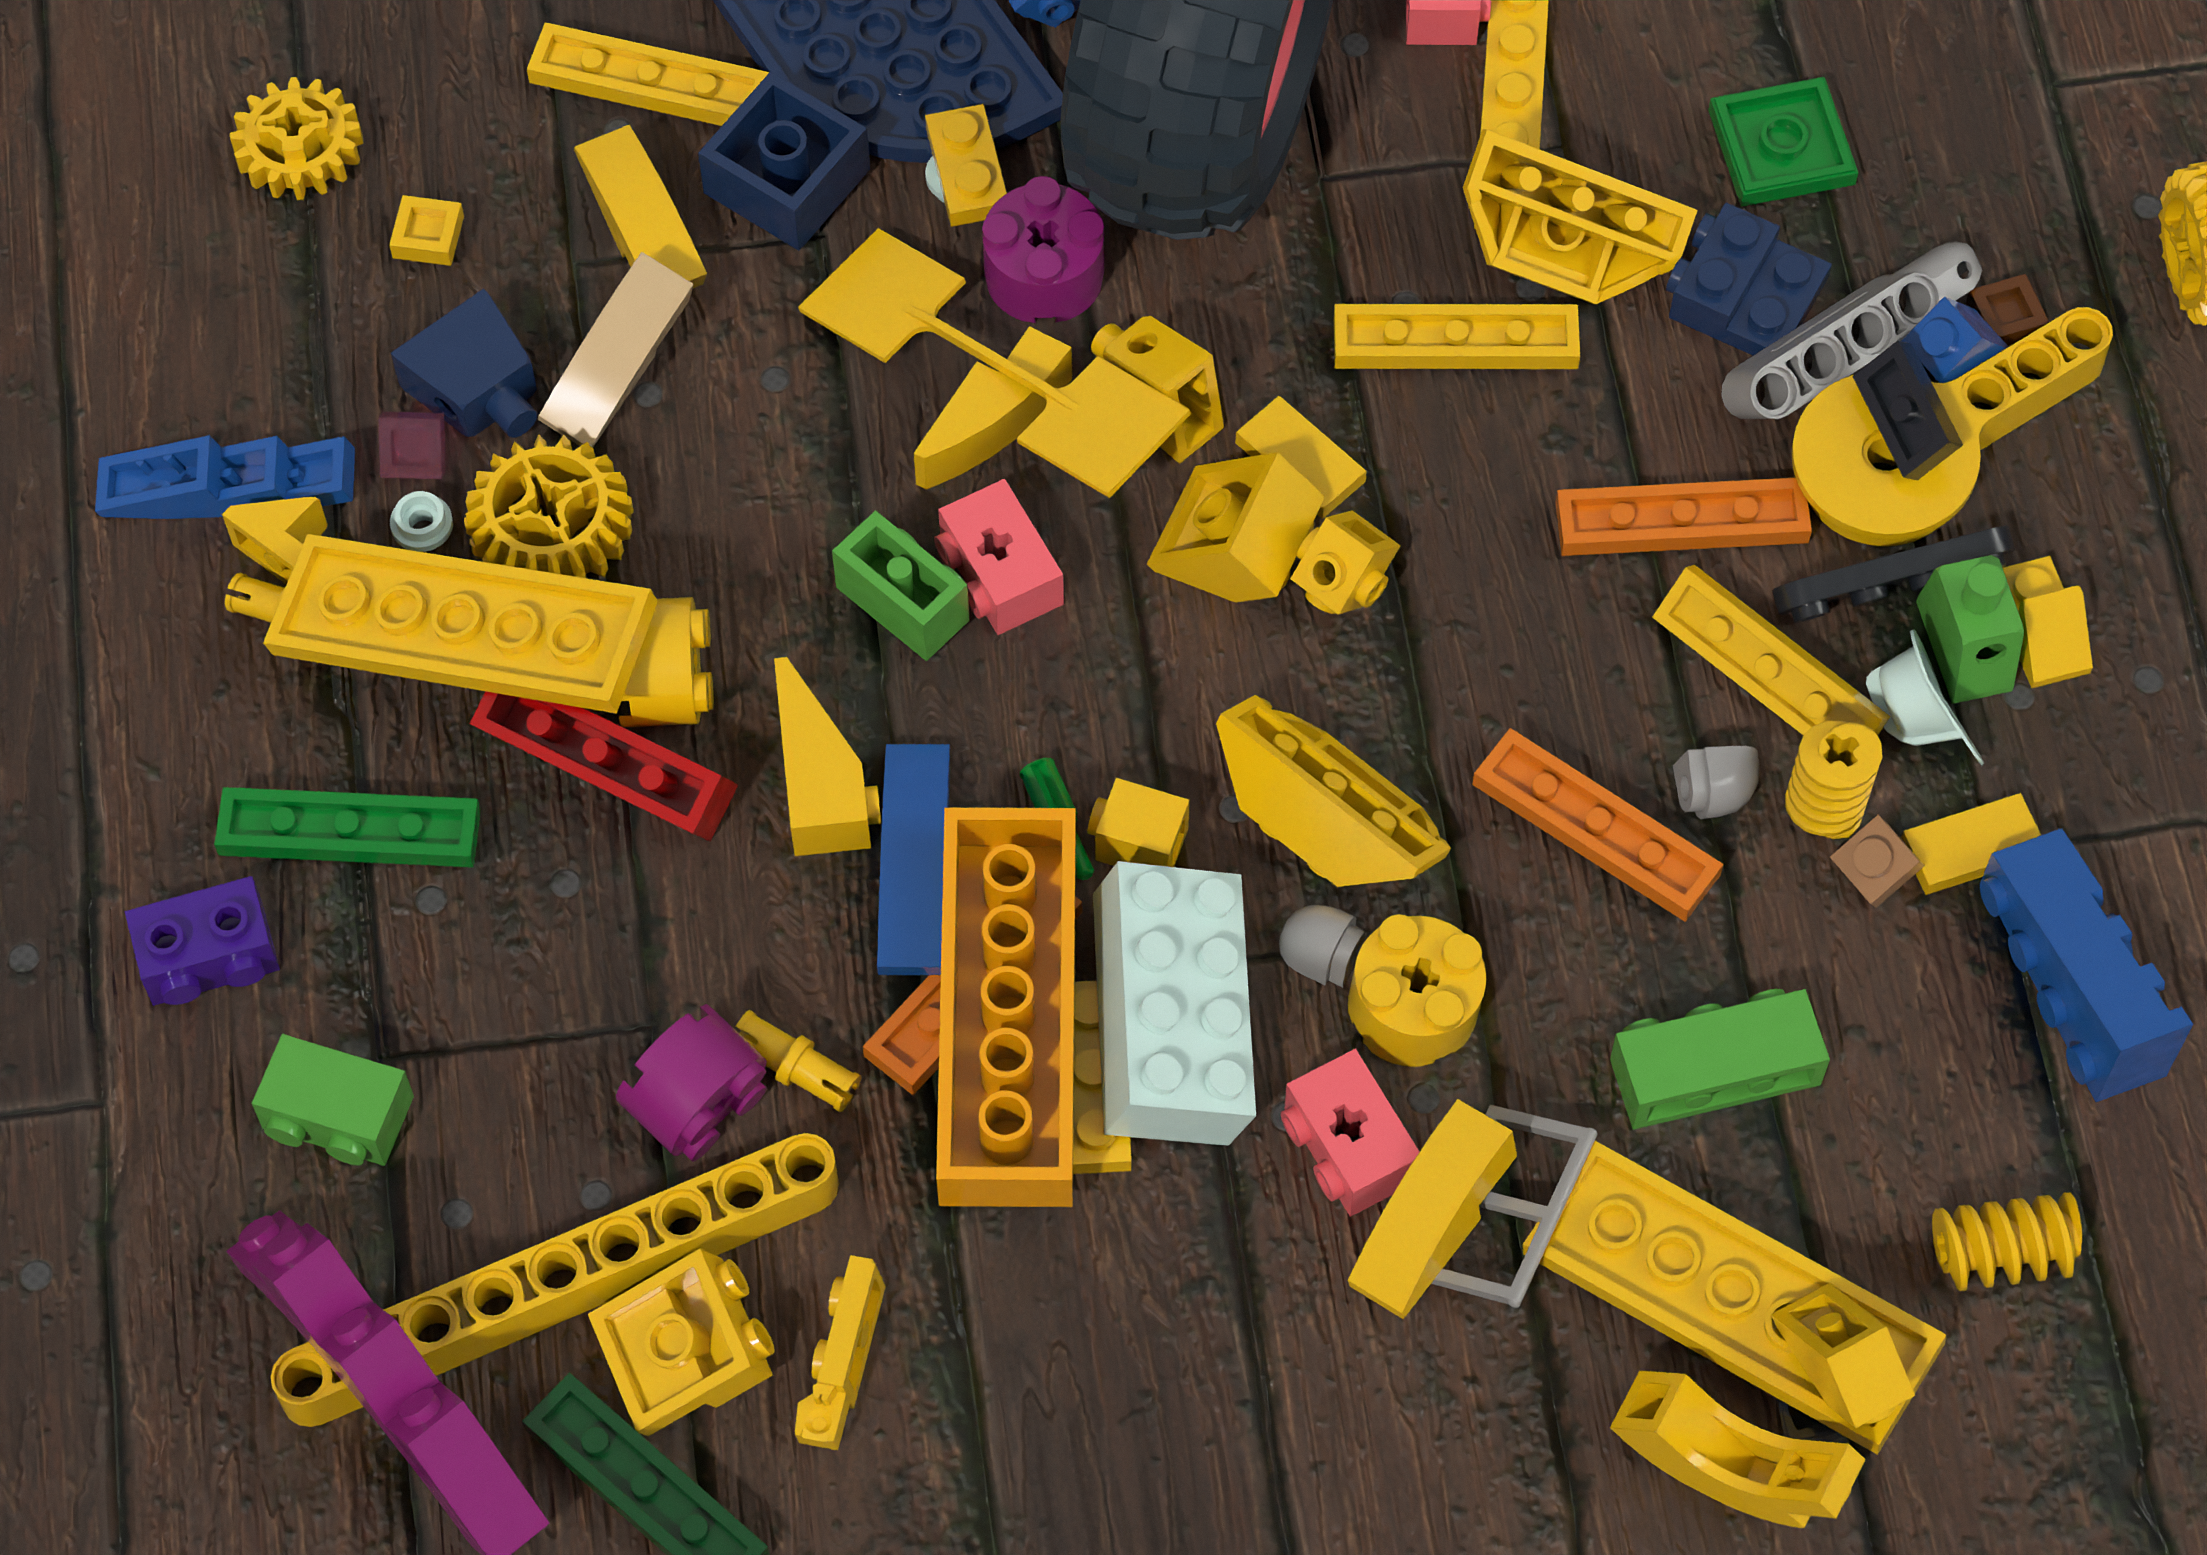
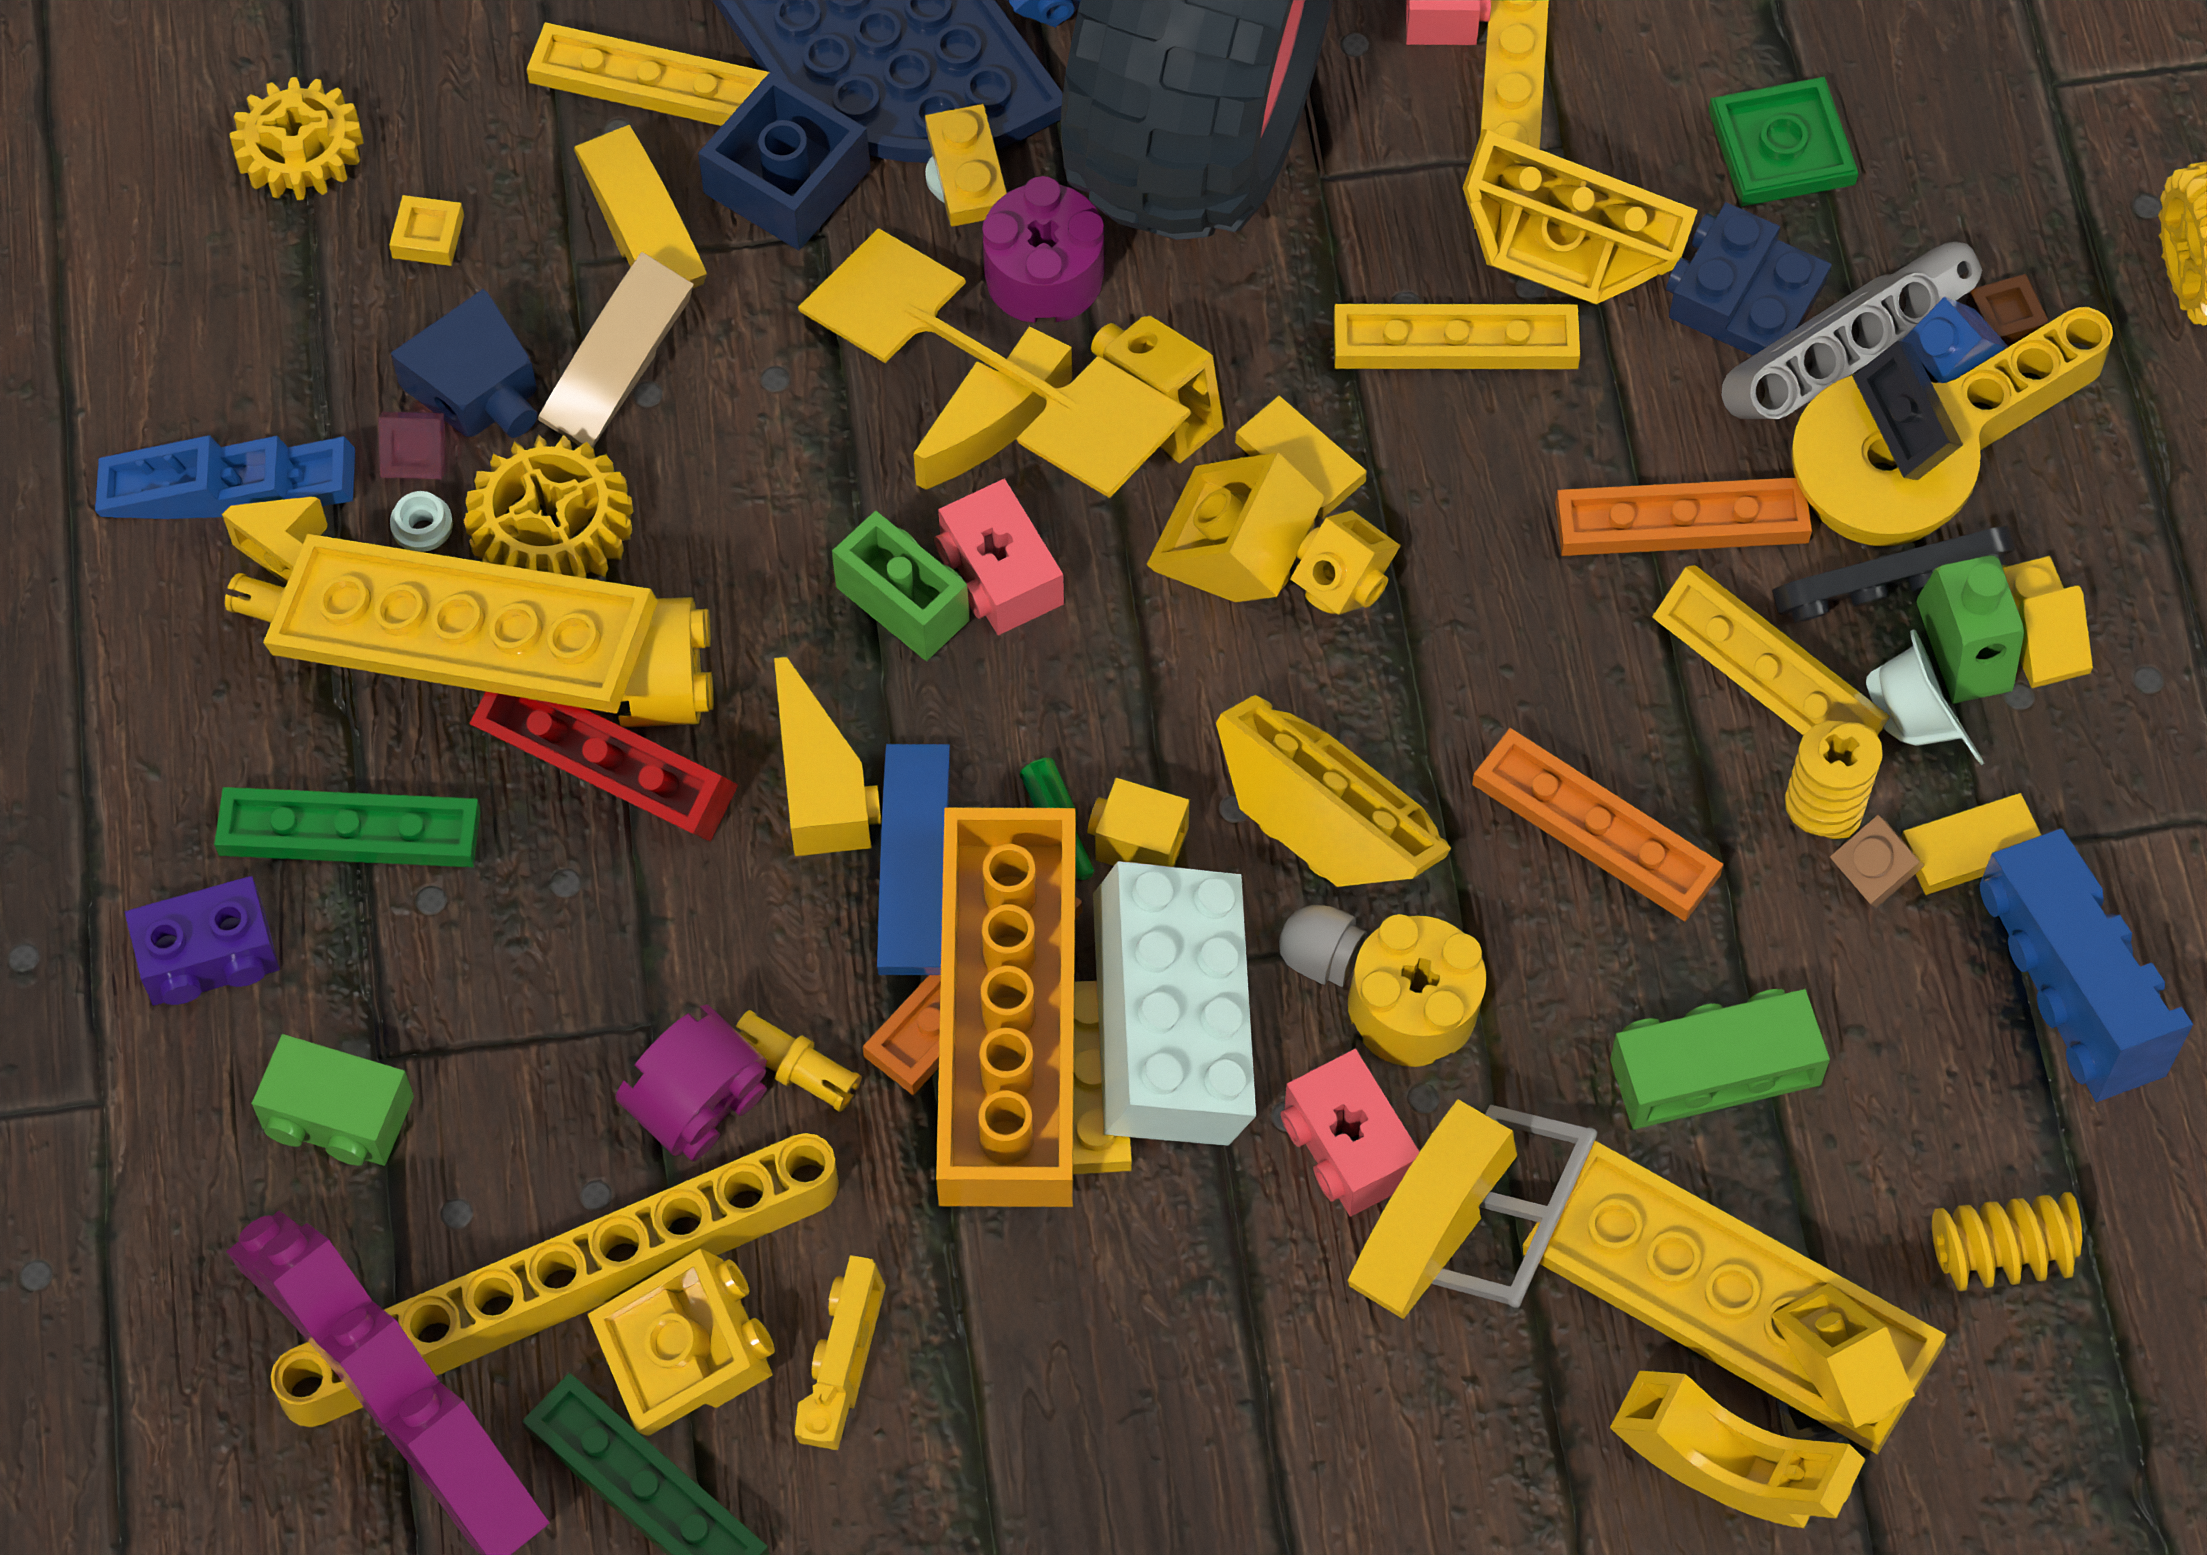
light grey piece [1673,746,1759,819] -> none

